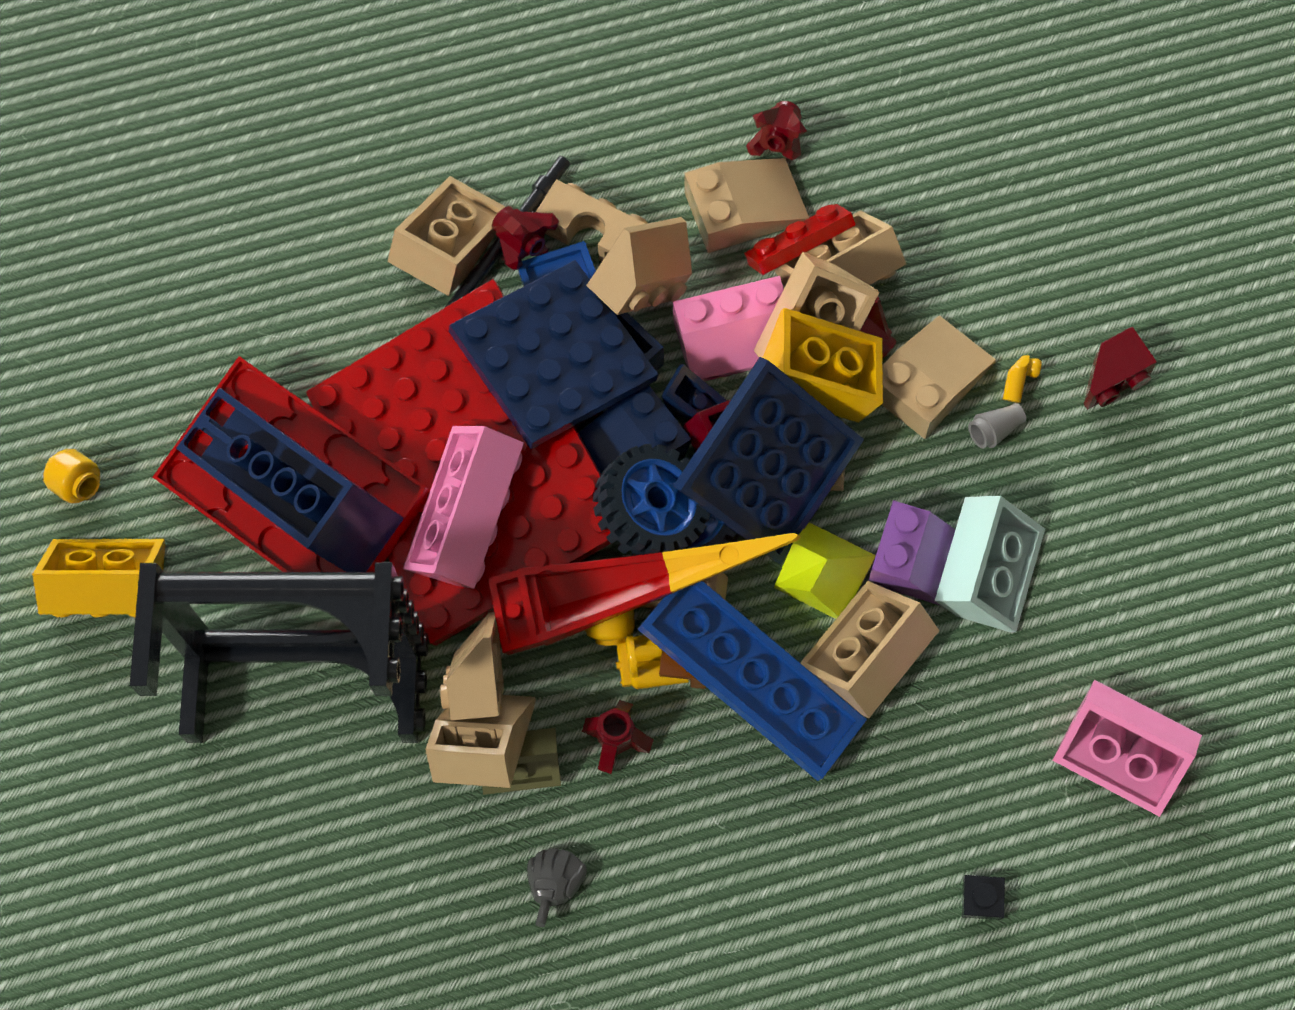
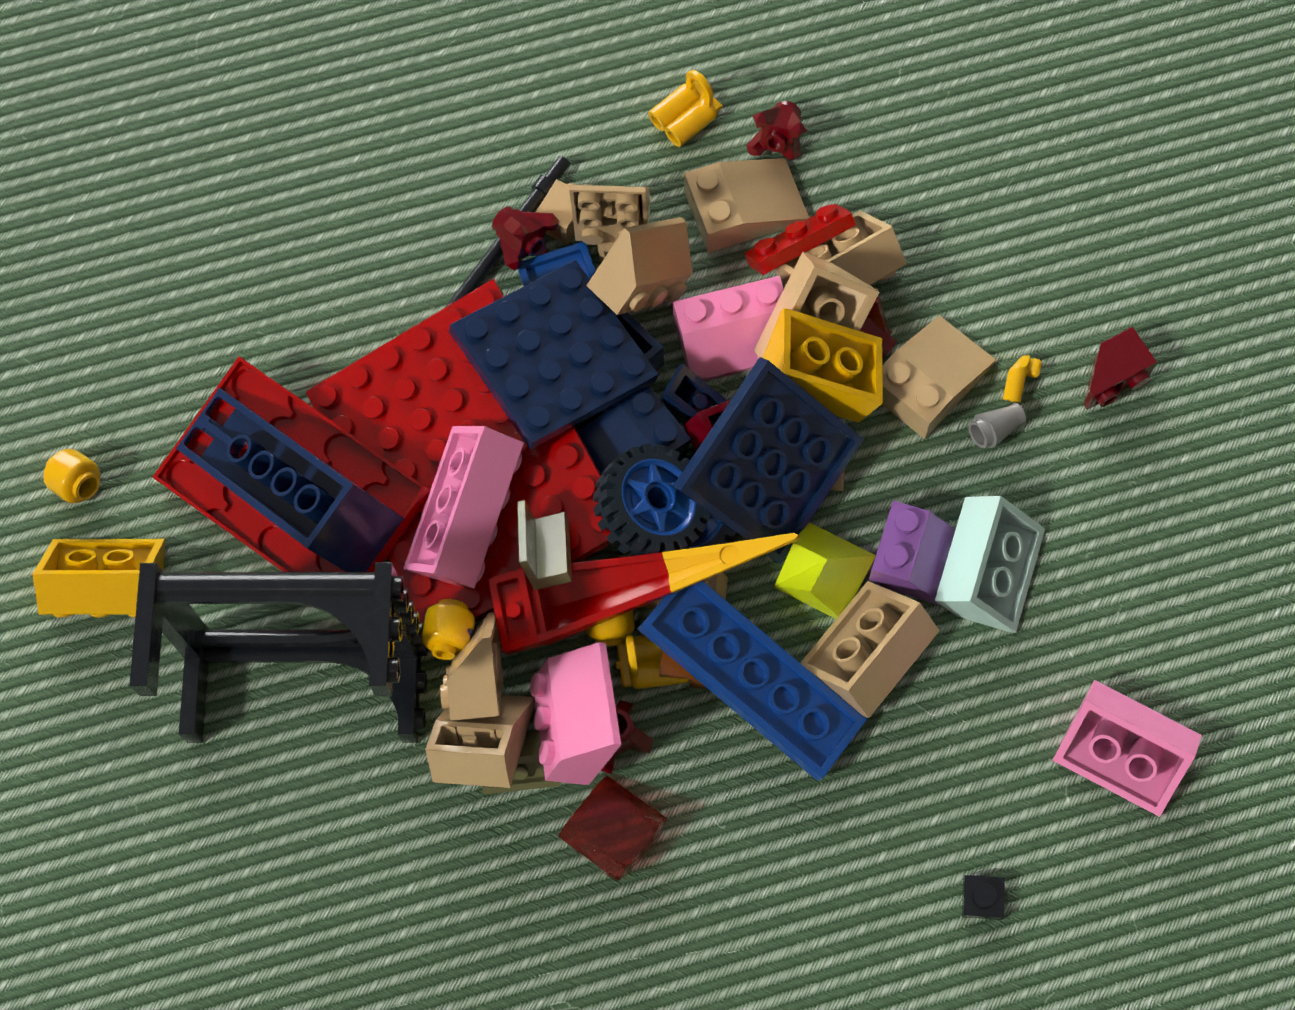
tan slope [387,176,505,296] -> none
dark grey piece [527,848,587,927] -> none
none -> yellow head [422,599,475,660]
none -> olive panel [517,500,572,590]
none -> bright pink slope [530,642,621,785]
none -> clear red slope [558,775,668,881]
none -> tan slope [569,185,650,245]
none -> yellow piece [648,70,723,147]

